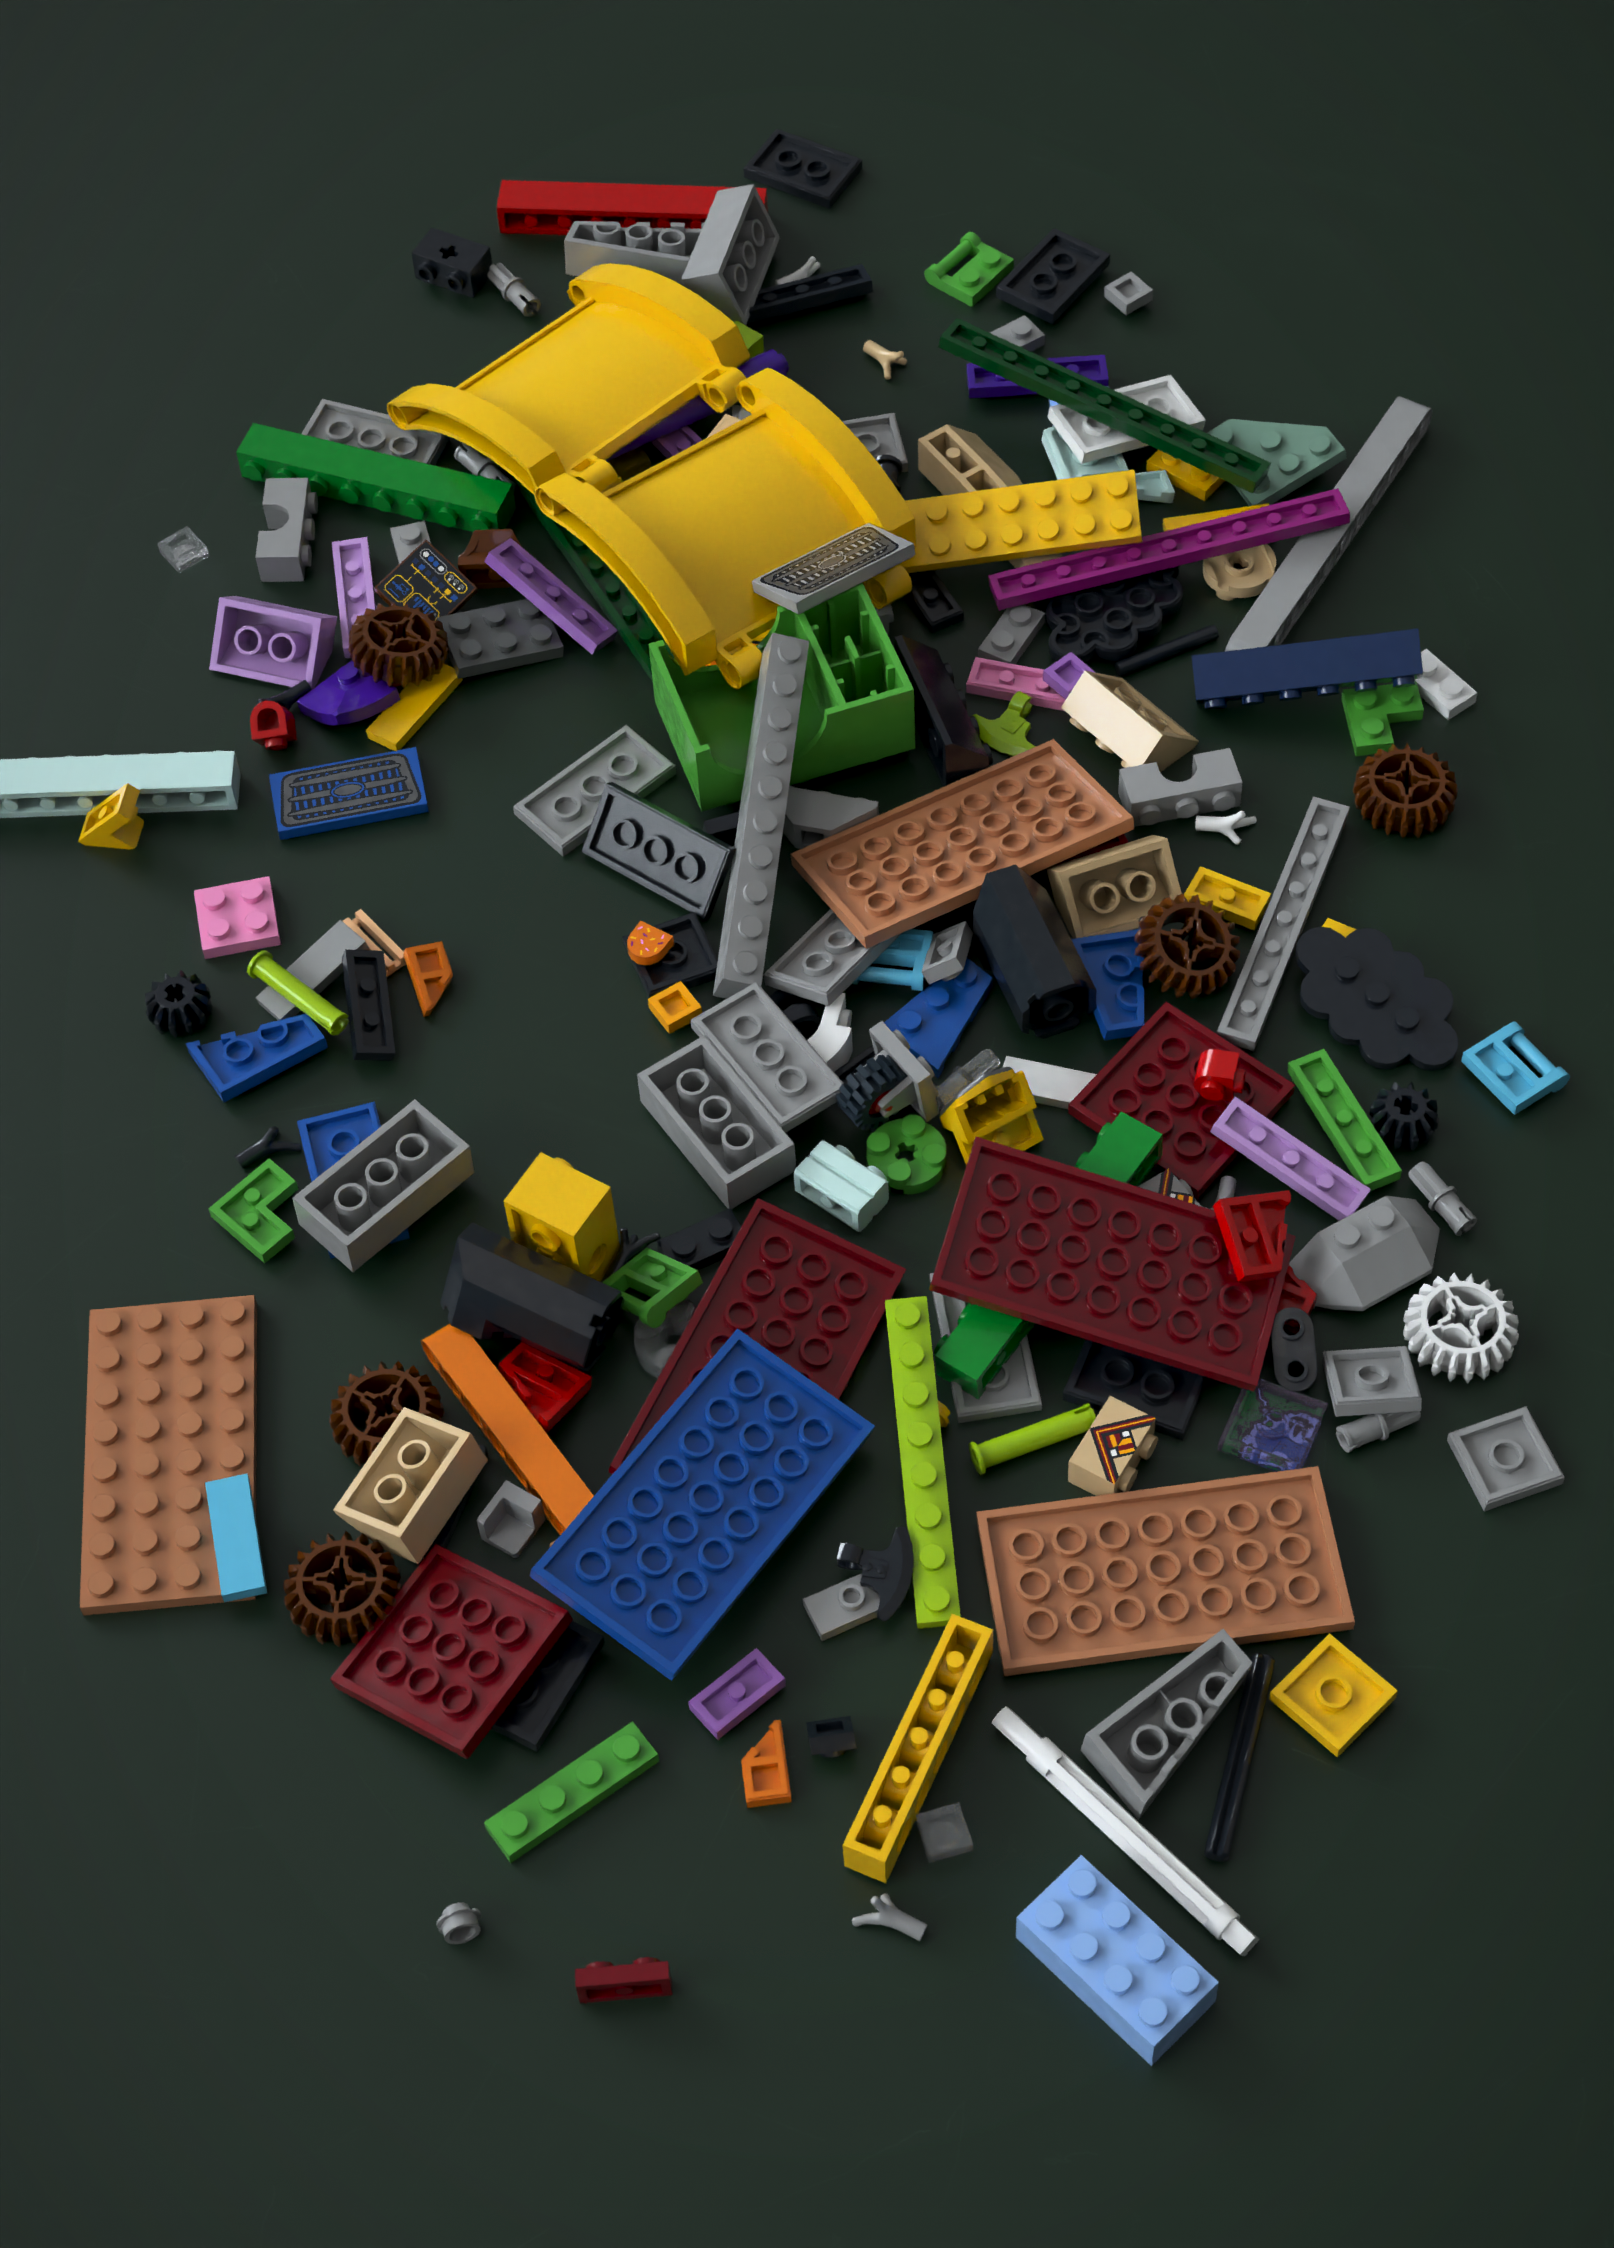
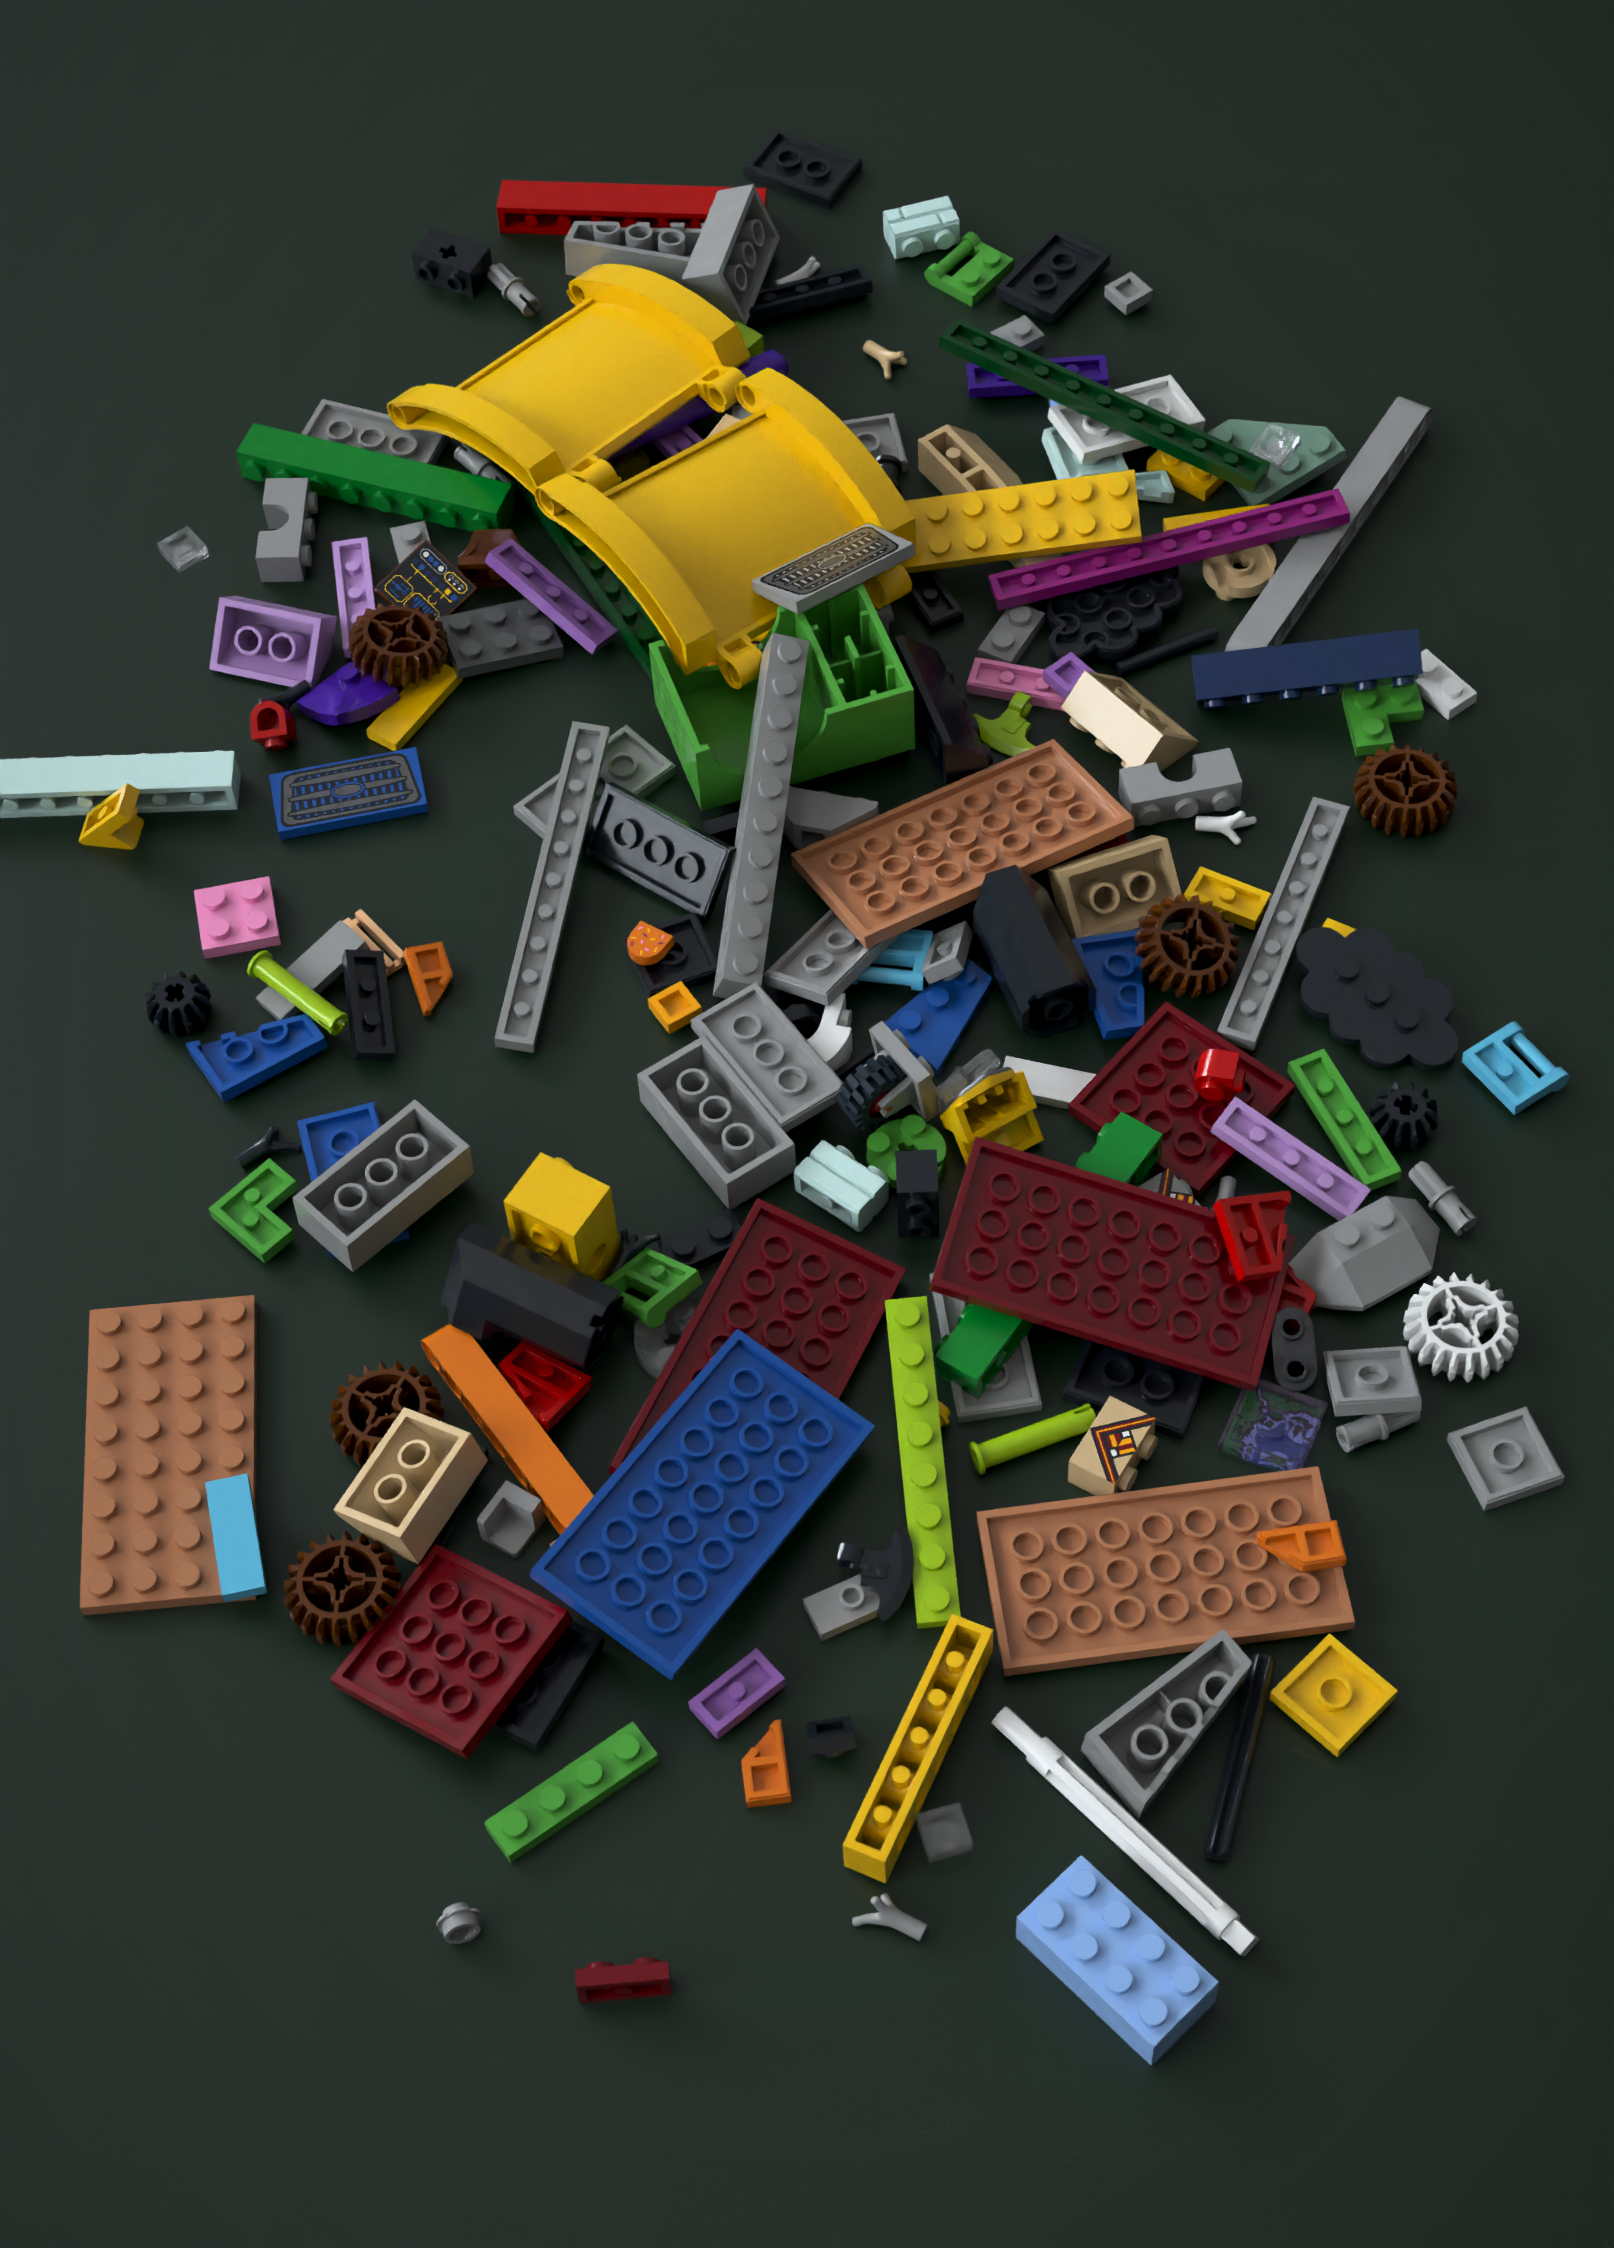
none -> light grey plate [494,721,610,1053]
none -> light aqua brick [883,196,960,260]
none -> black brick [895,1149,939,1239]
none -> clear plate [1249,423,1301,470]
none -> orange tile [1256,1520,1346,1572]

